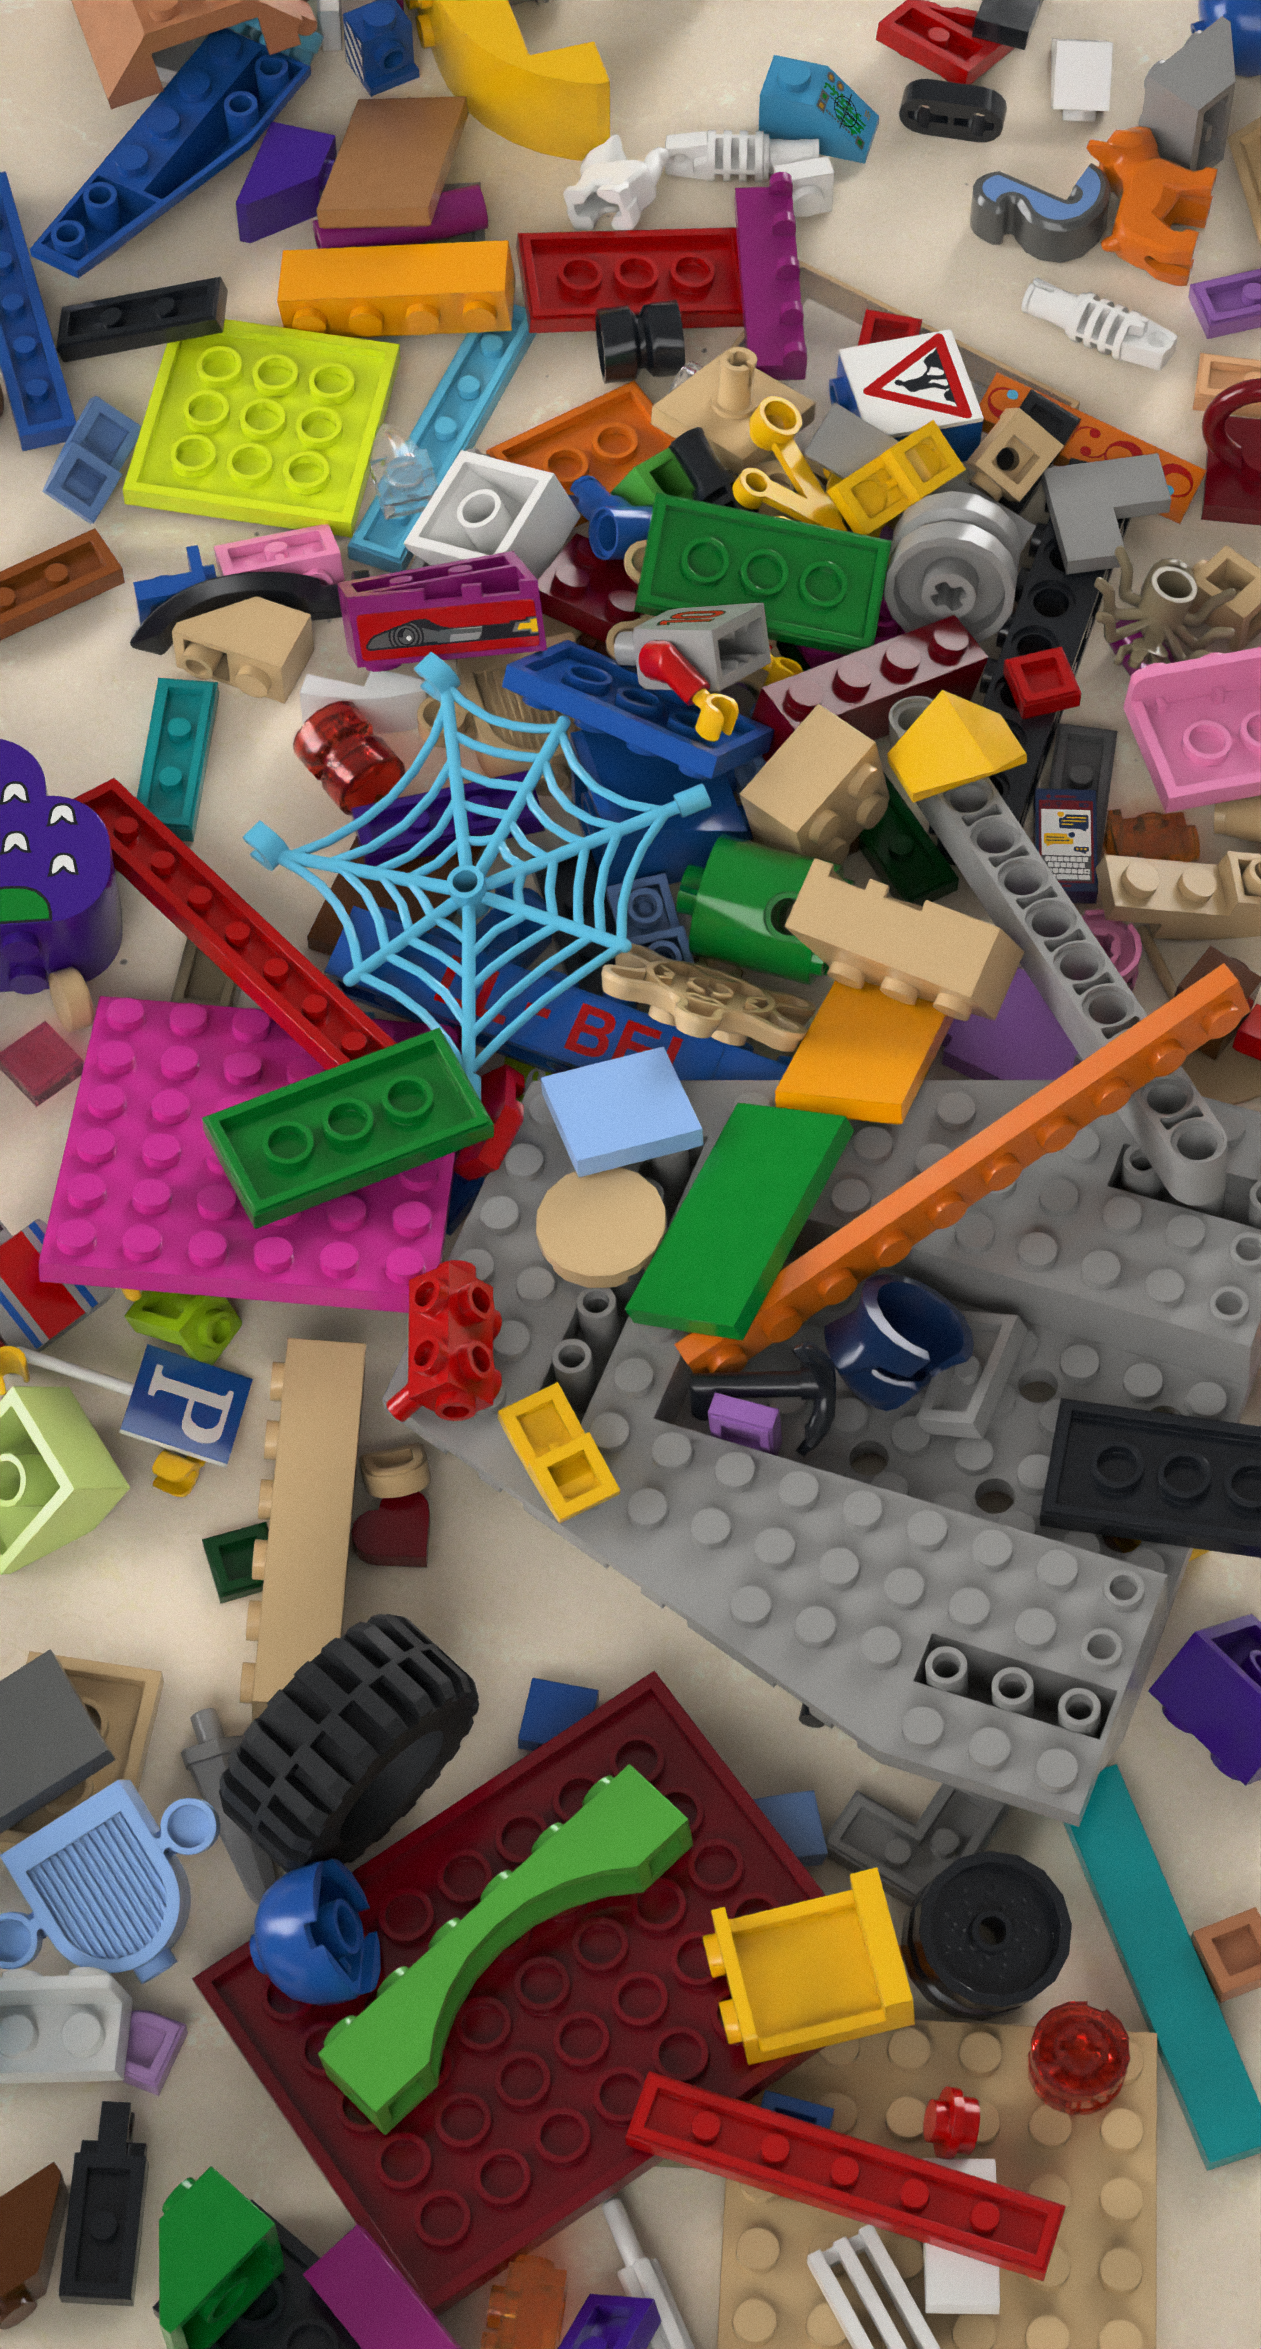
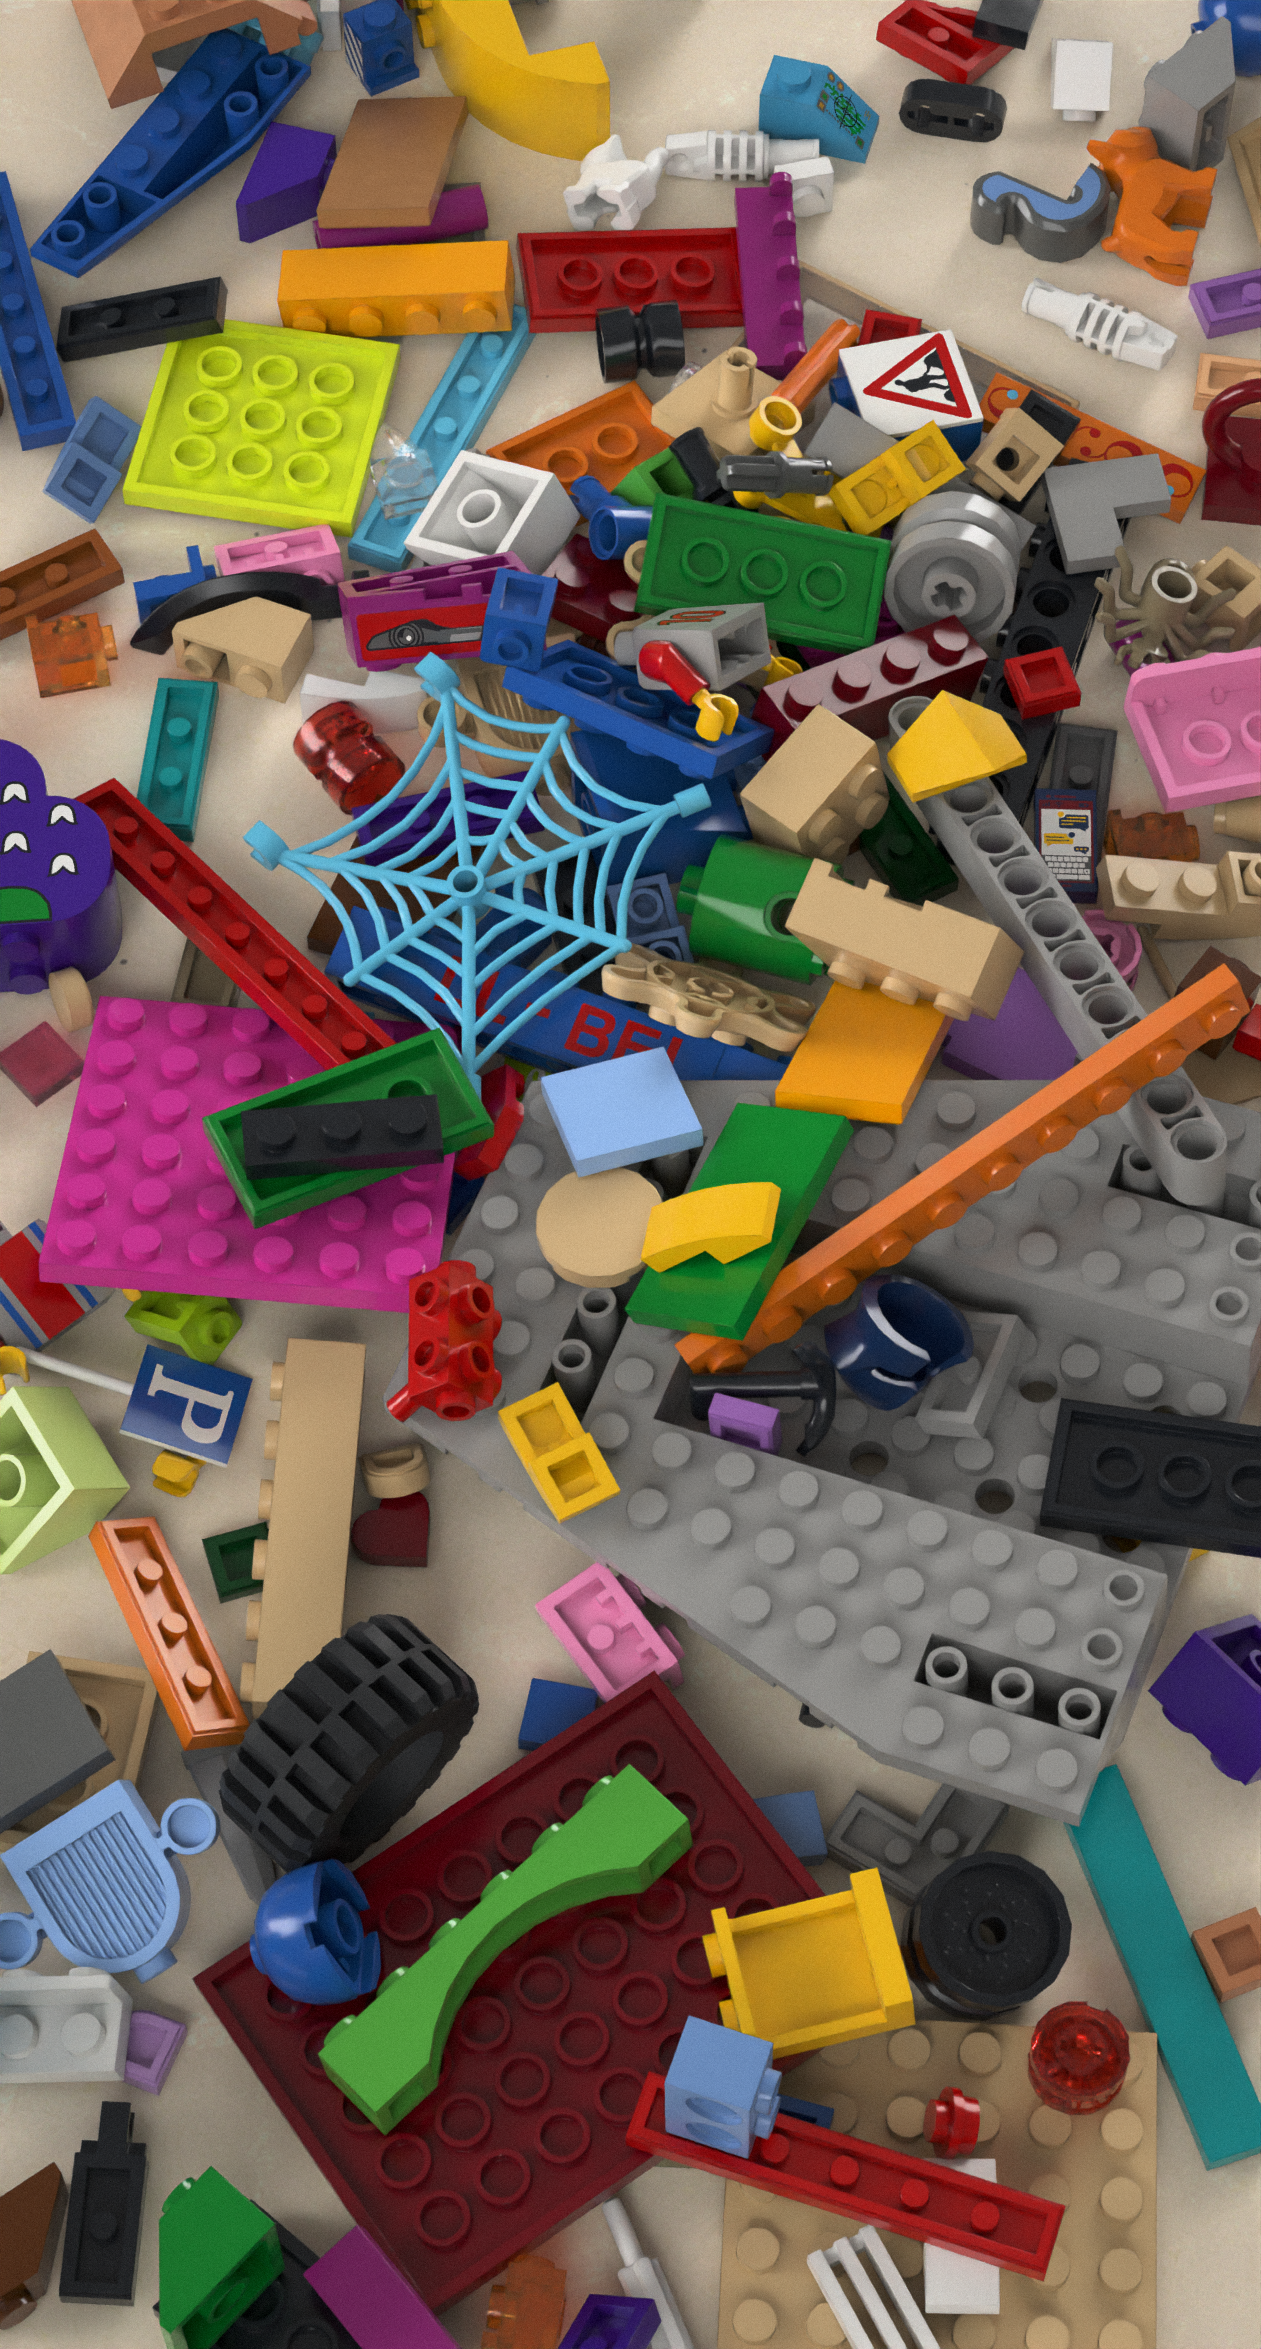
none -> clear orange brick [24,612,118,698]
none -> orange tile [88,1516,250,1751]
none -> black plate [241,1094,444,1180]
none -> blue bracket [480,567,558,672]
none -> bright pink bracket [535,1562,685,1704]
none -> yellow slope [640,1182,781,1273]
none -> medium blue brick [664,2016,782,2159]
none -> dark grey axle [716,451,834,499]
none -> orange axle [771,319,861,414]

